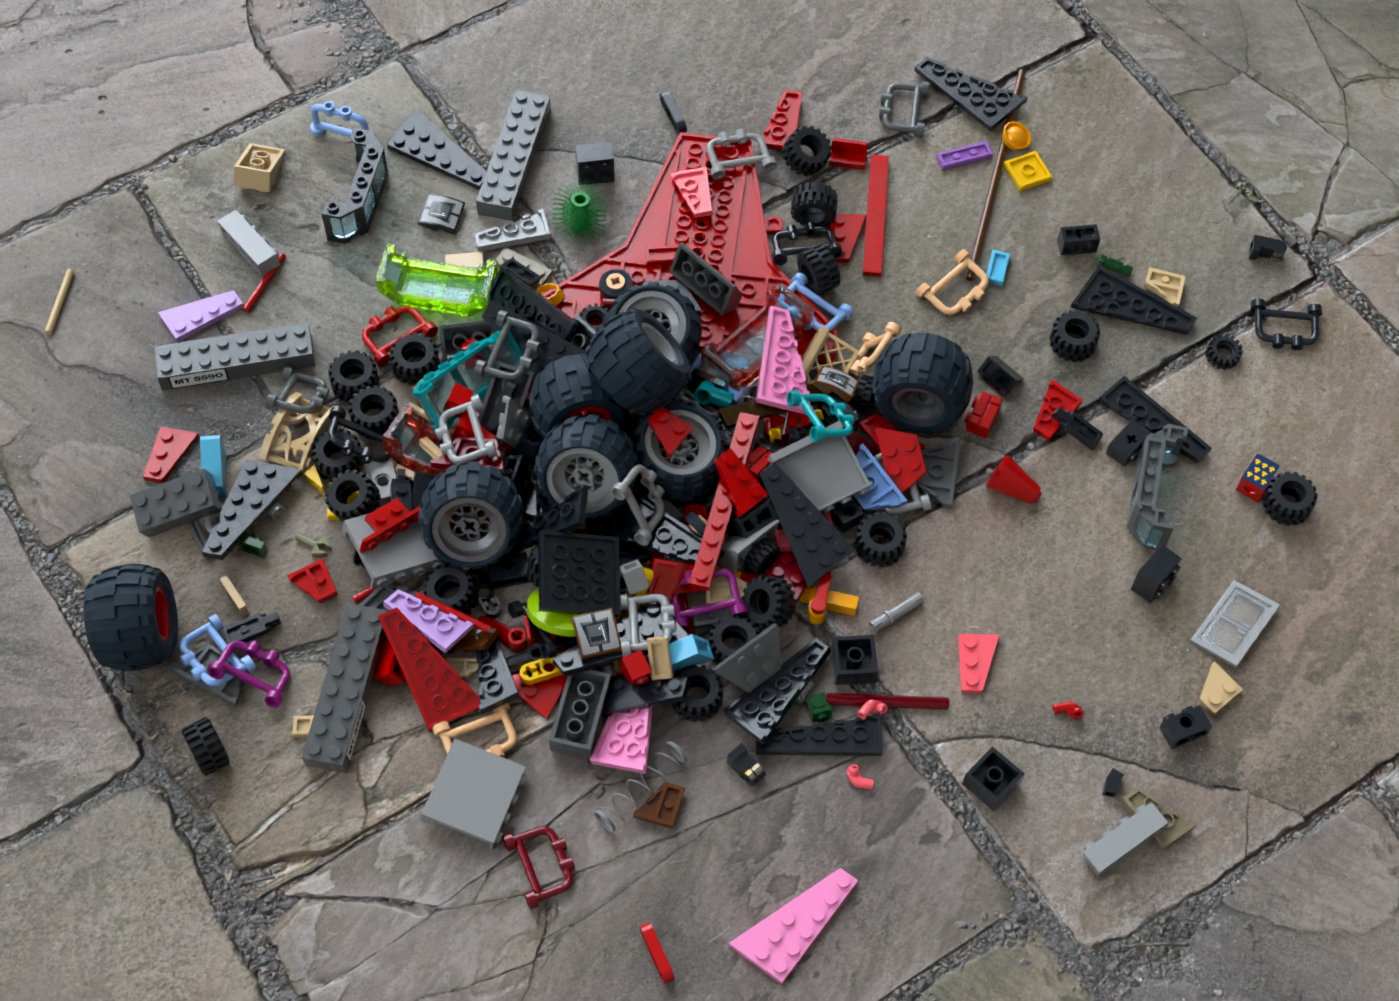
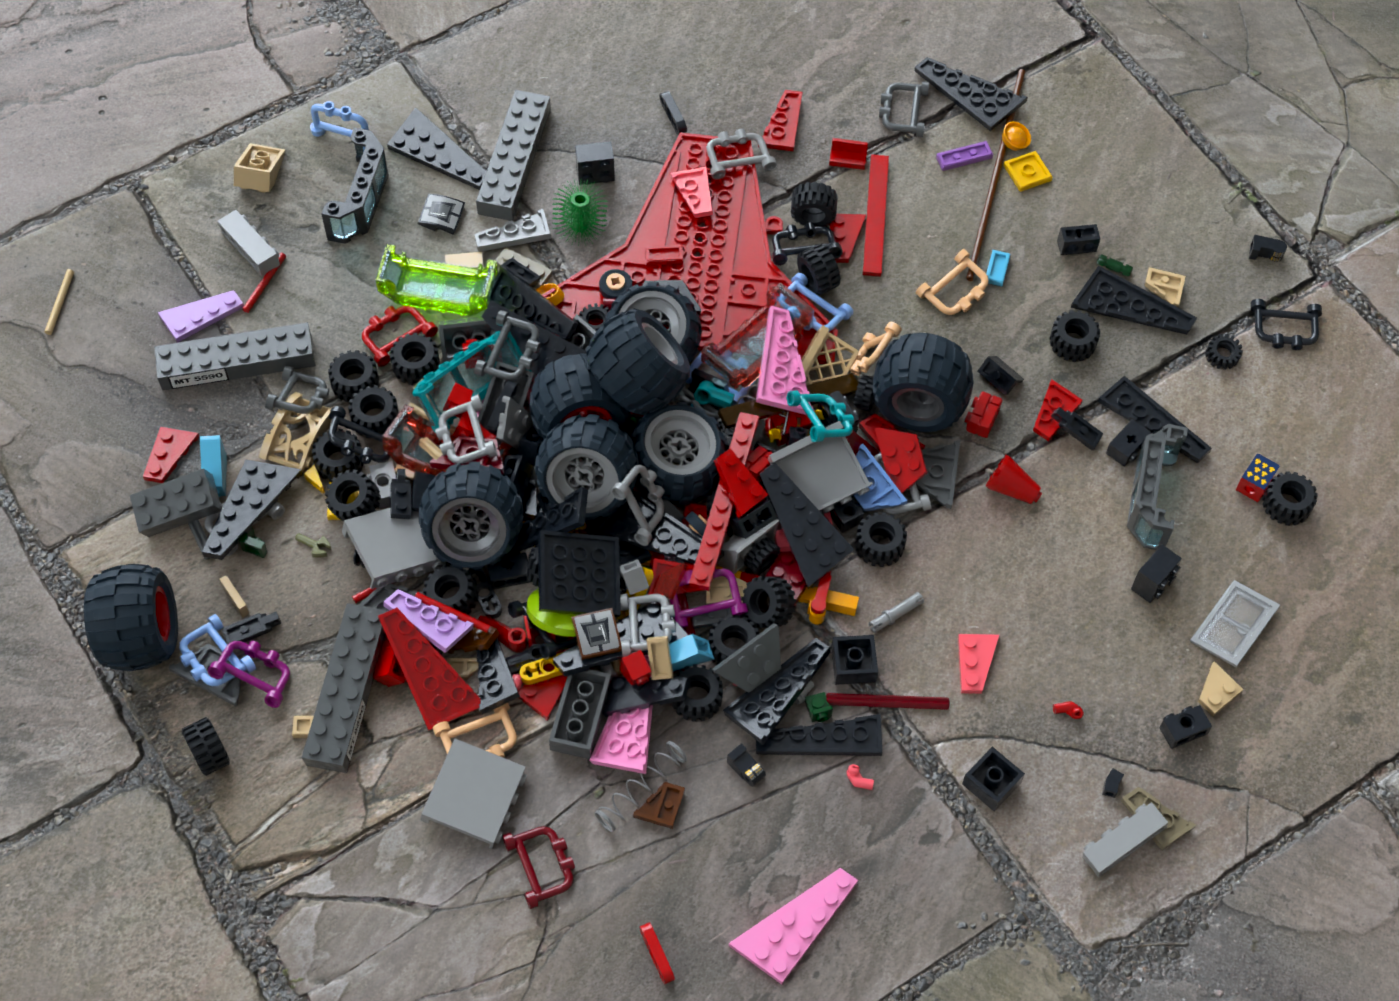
red wing [287,559,338,603] -> none
red bracket [359,498,420,553] -> none
red wing [648,407,693,458] -> none
dark grey slope [669,242,742,316] -> none
black tyre [782,125,832,176] -> none
slope [813,366,859,403] -> none
coral arm [857,700,888,720] -> none

